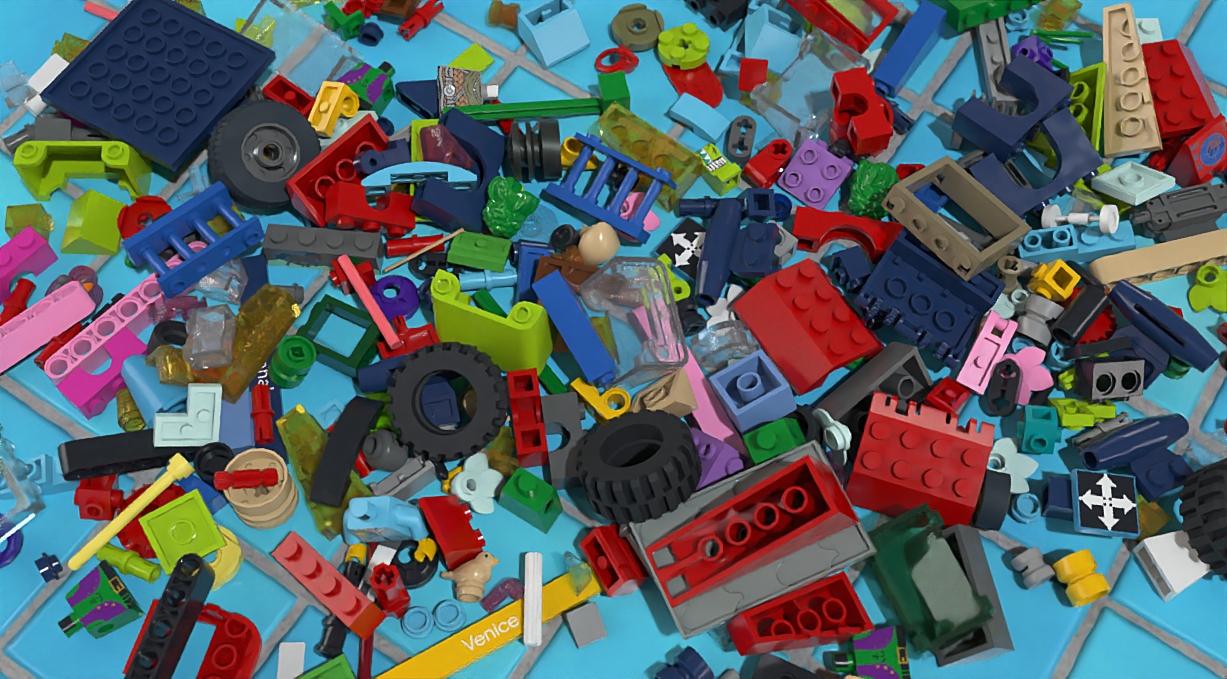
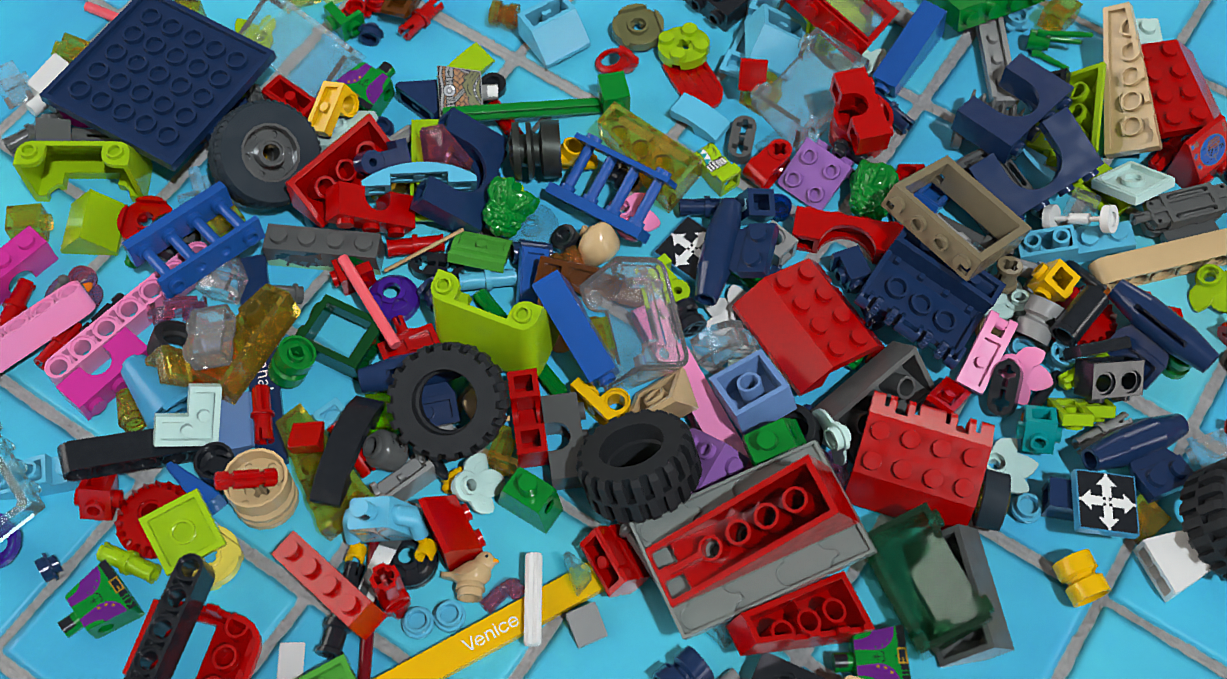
light yellow piece [68,453,195,570] -> none
dark purple brick [1011,34,1054,72] -> none
light grey wheel [1011,546,1056,590] -> none
none -> red slope [287,421,325,454]
none -> black tile [481,72,506,98]

